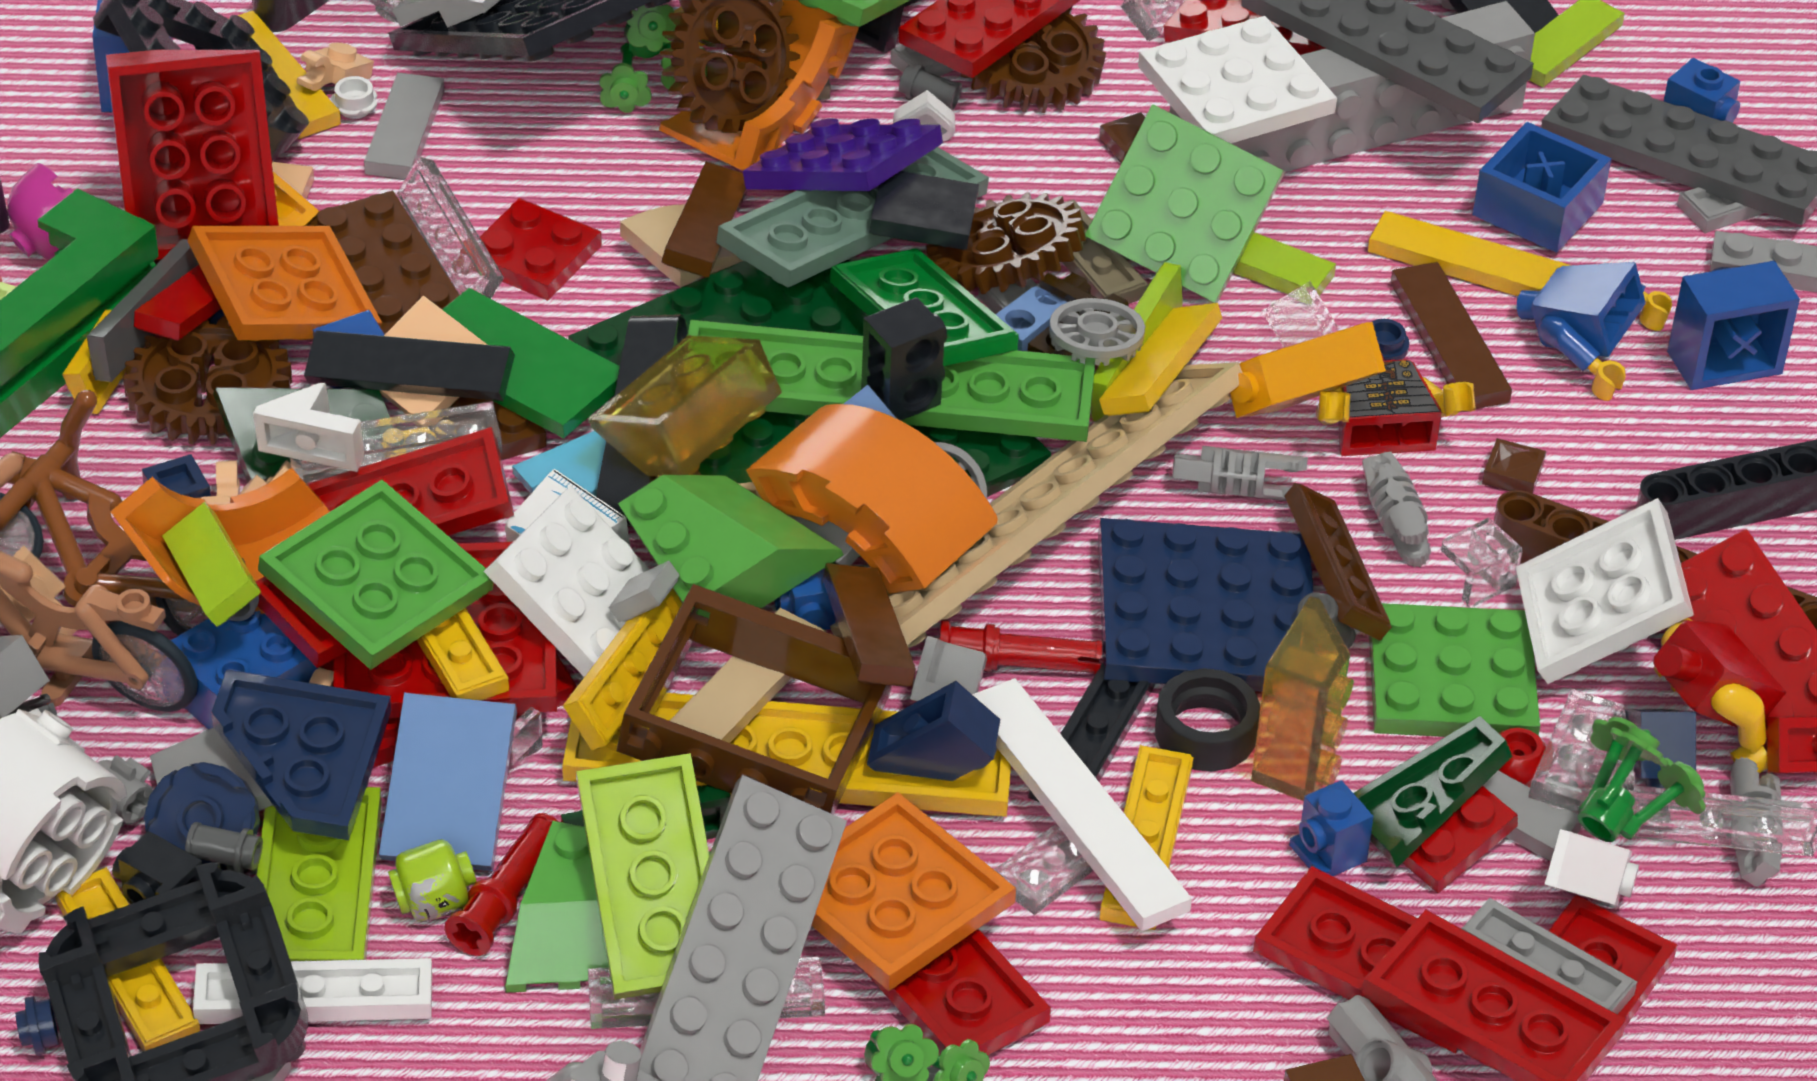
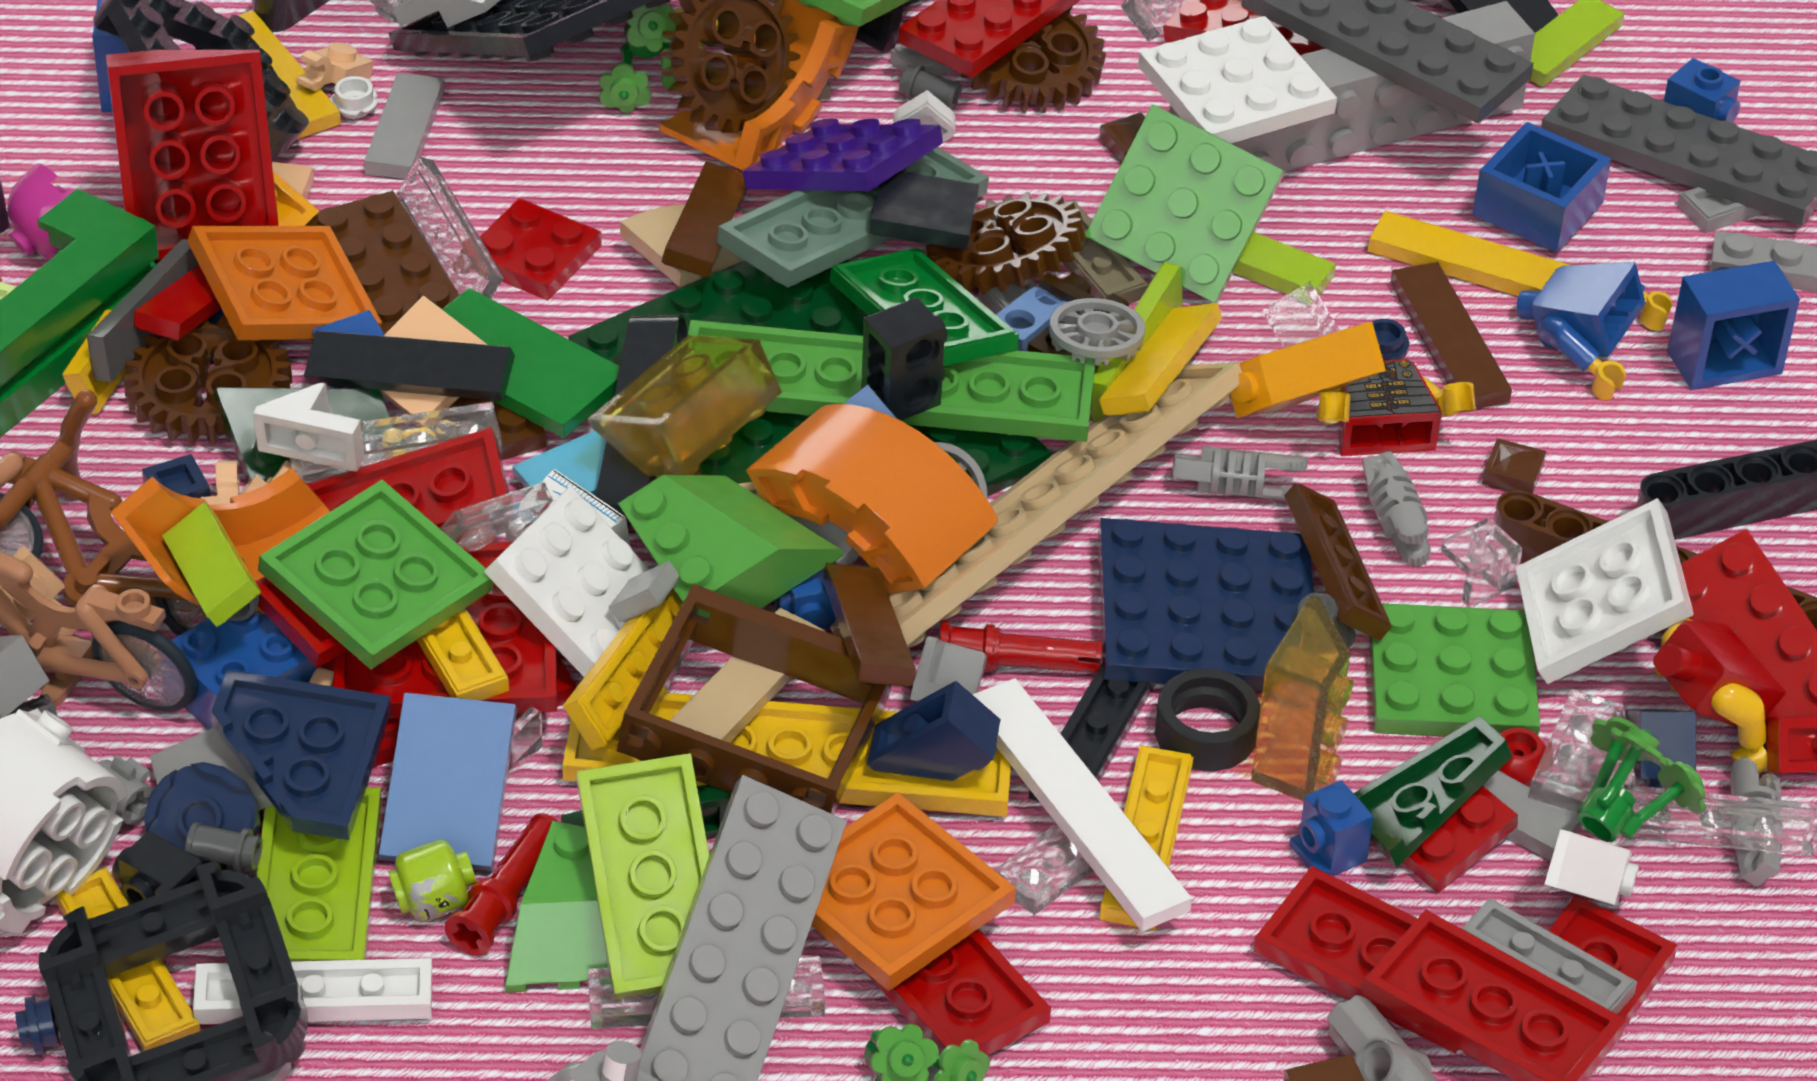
none -> clear plate [440,482,554,551]

